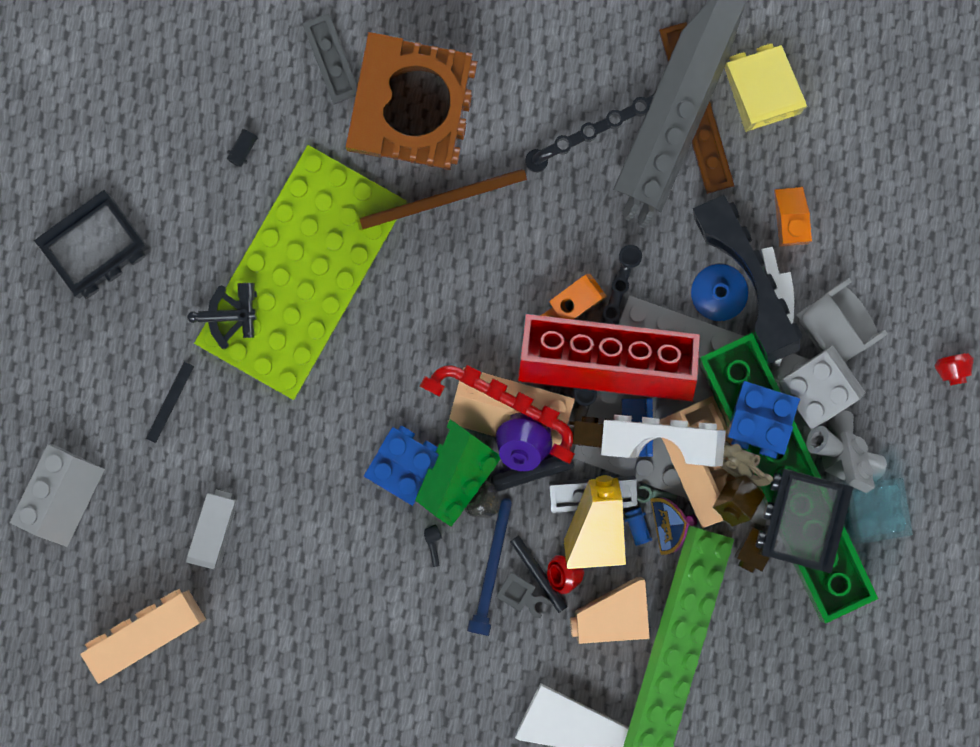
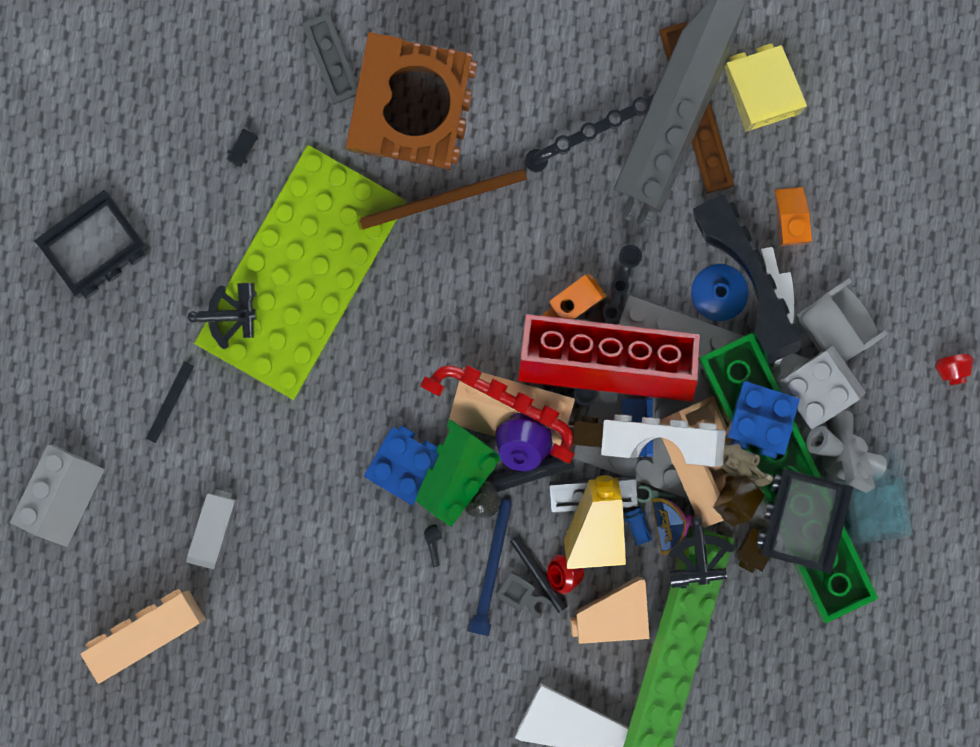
none -> black piece [669,515,734,589]

